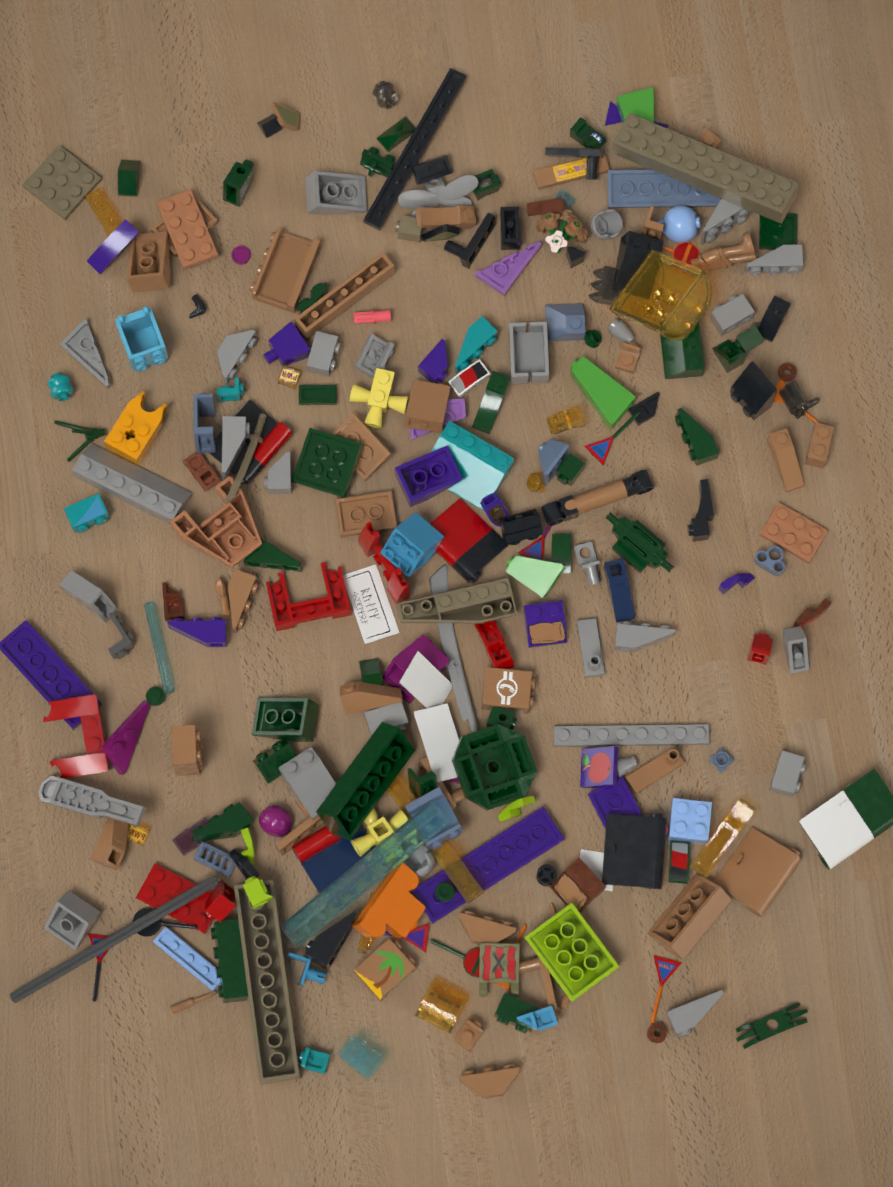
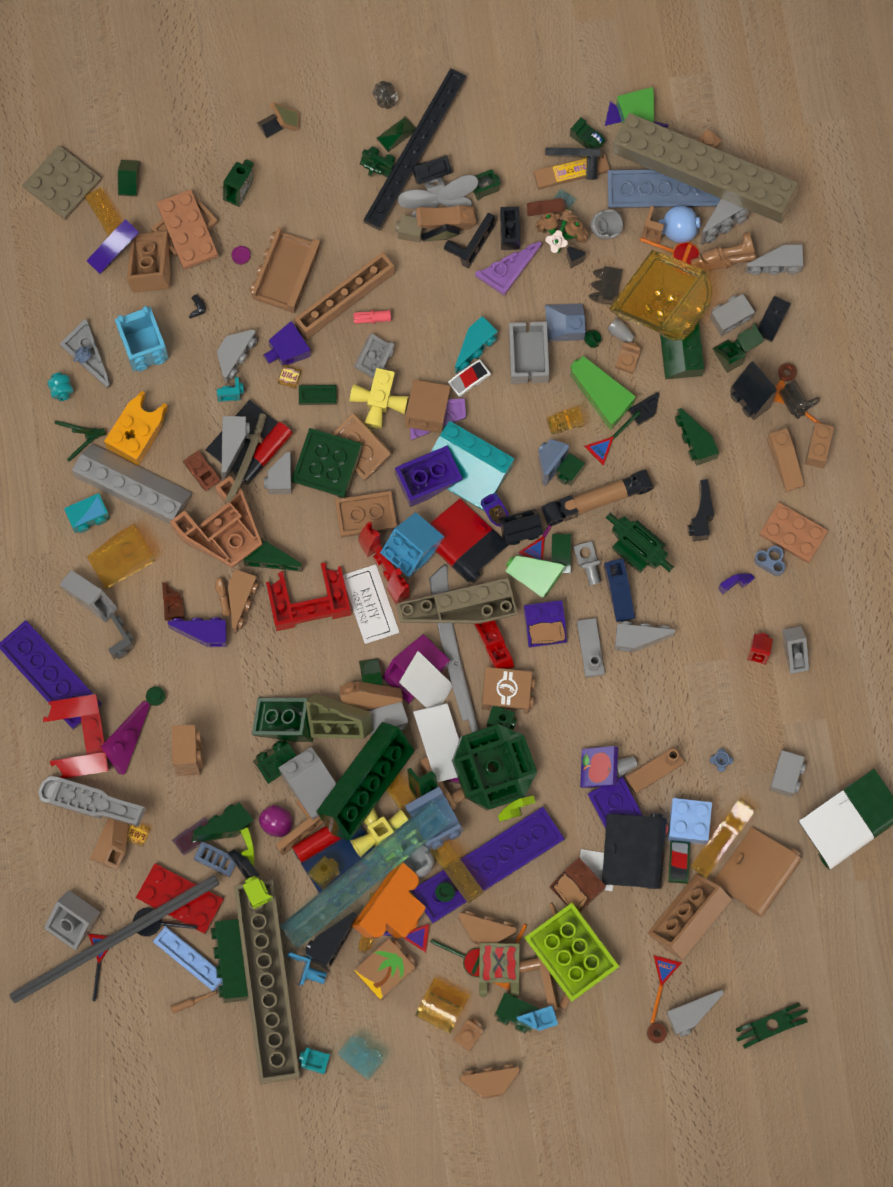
clear light blue axle [144,602,175,694] -> none
sand blue panel [194,393,216,453] -> none
red slope [205,879,236,922] -> none
dark green slope [297,282,329,315] -> none
light grey slope [305,171,367,215] -> none
light grey brick [306,331,341,377] -> none
dark purple slope [418,339,448,383] -> none
dark green slope [472,371,511,435] -> none
clear yellow plate [527,472,544,493] -> none
black wheel [536,865,556,886] -> none
light grey plate [553,724,709,747] -> none
black slope [612,231,664,299] -> none
dark green tile [759,213,797,250] -> none
copper slope [793,598,831,627] -> none
none -> sand blue plate [73,345,92,364]
none -> clear yellow slope [87,523,156,589]
none -> olive wedge [306,693,373,739]
none -> clear yellow brick [308,856,340,890]

